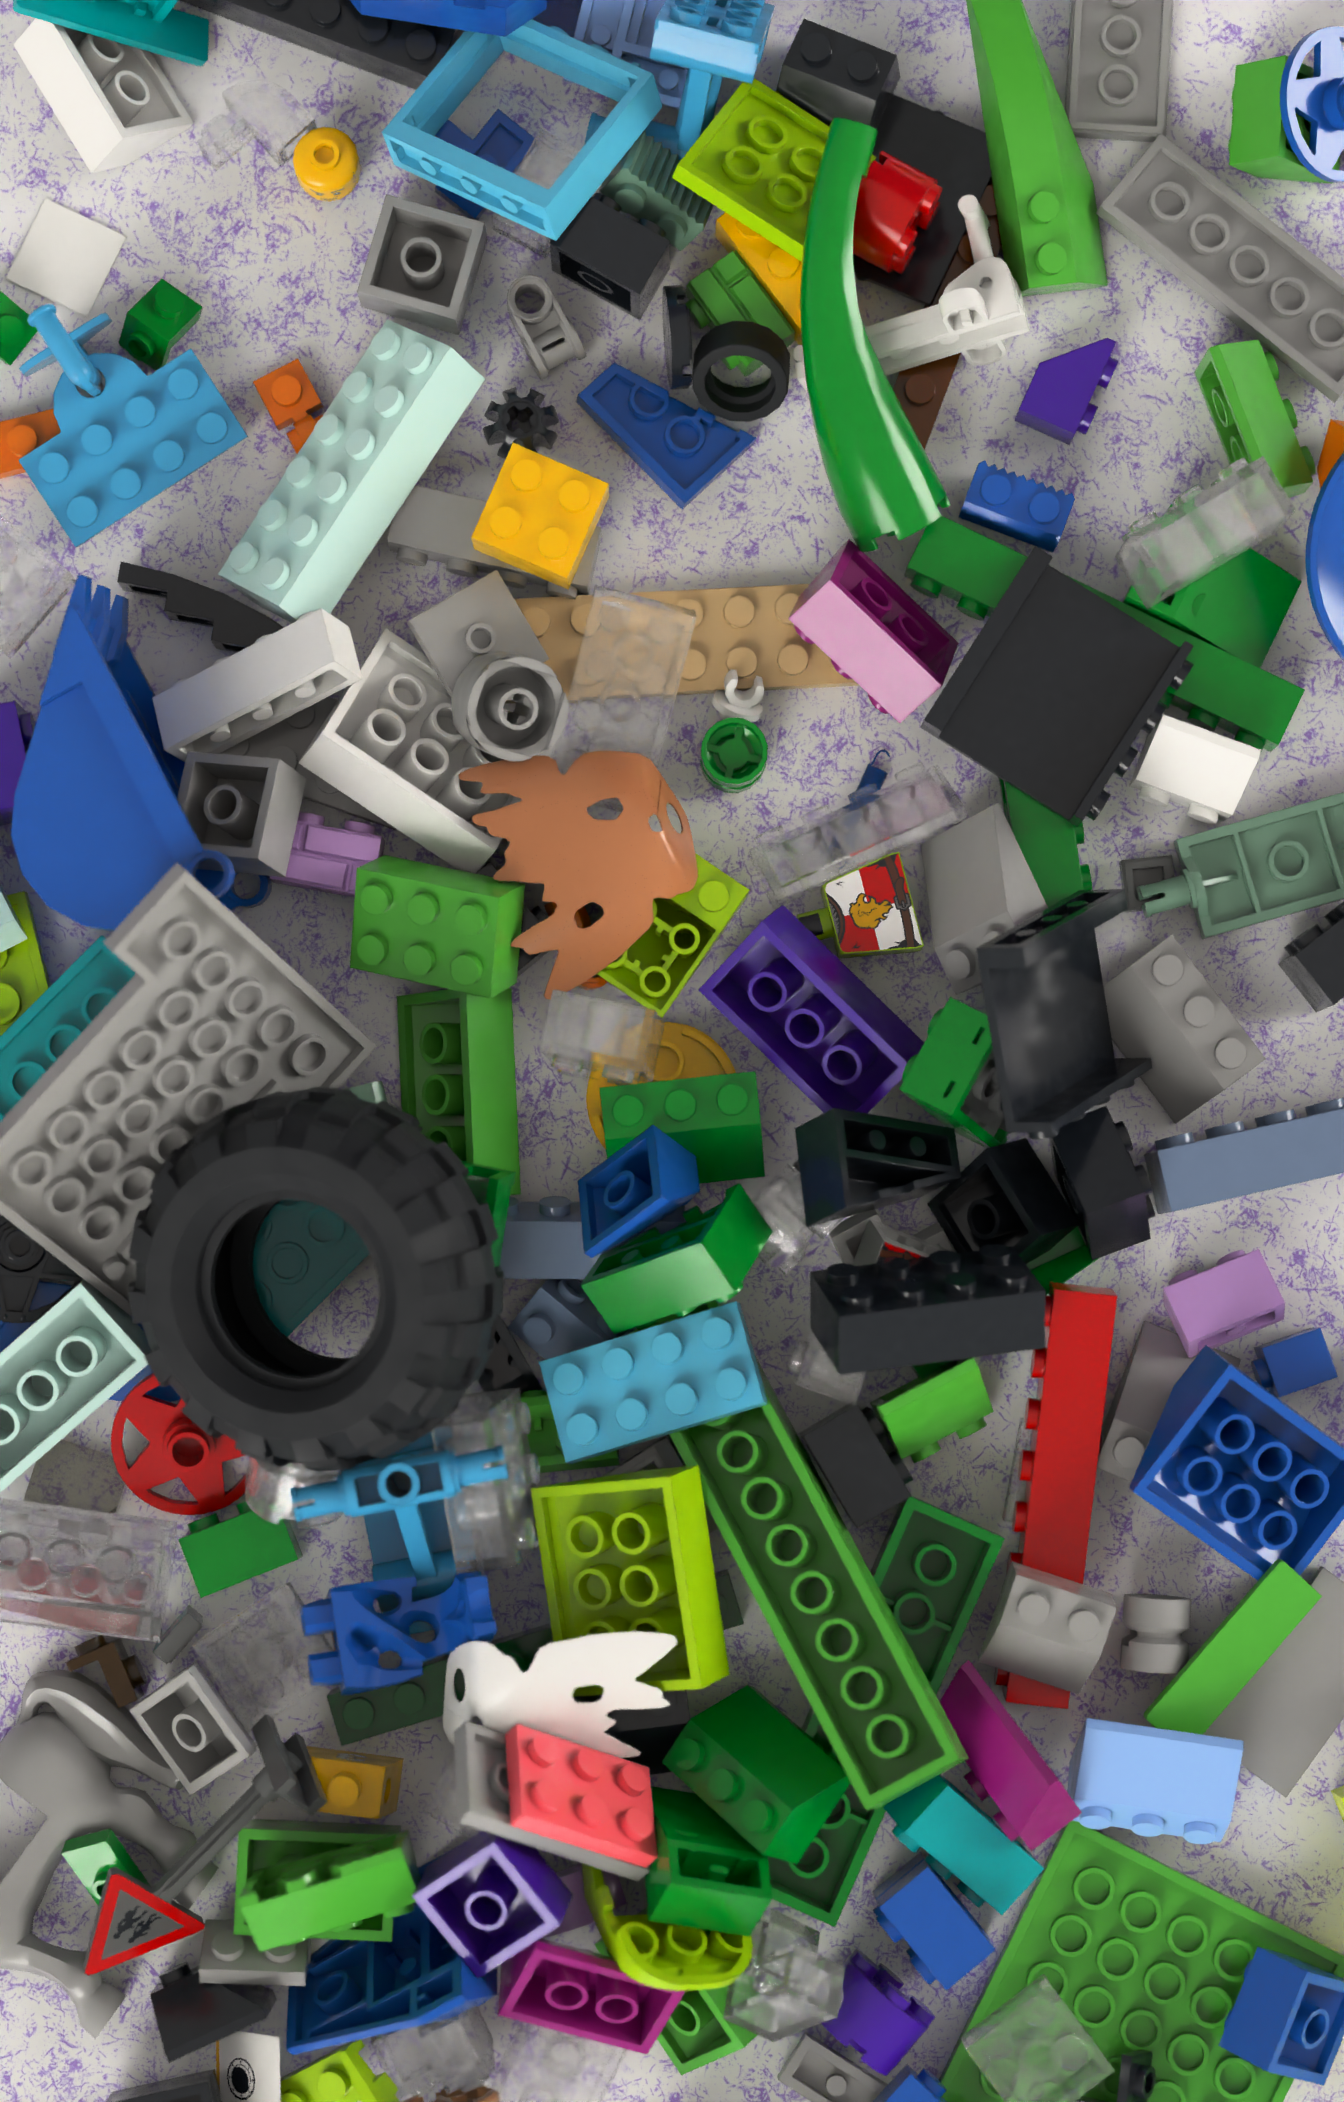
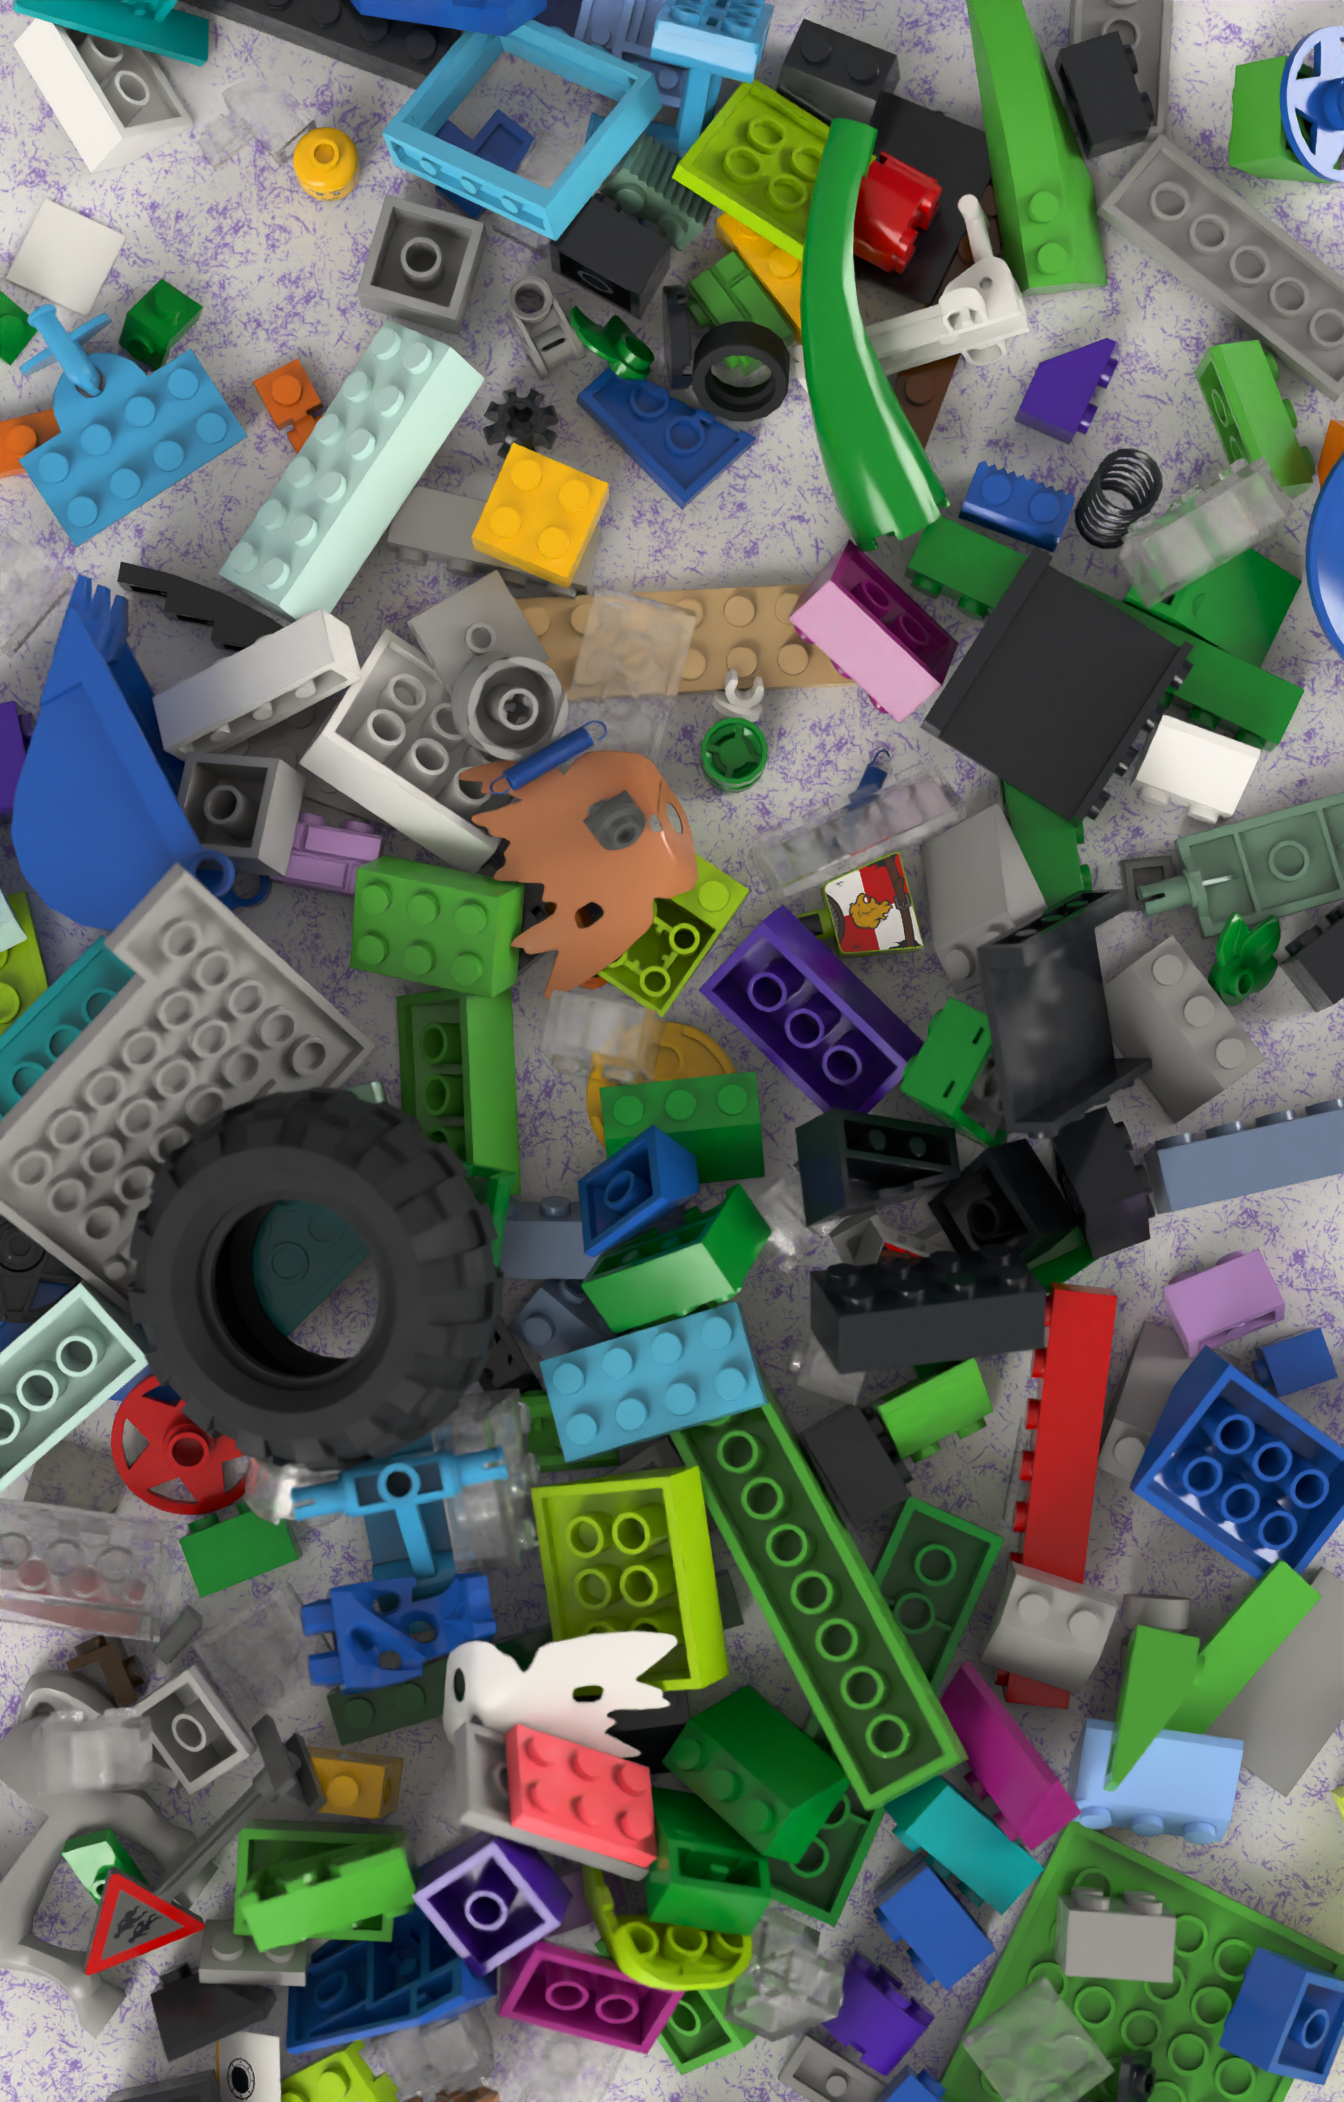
none -> clear brick [32,1708,153,1796]
none -> blue piece [490,720,607,795]
none -> green plate [570,305,654,381]
none -> dark grey plate [583,789,646,850]
none -> black brick [1054,30,1154,160]
none -> light grey brick [1054,1887,1176,1983]
none -> black piece [1075,448,1163,549]
none -> bright green slope [1103,1625,1206,1792]
none -> green plate [1208,912,1281,1006]

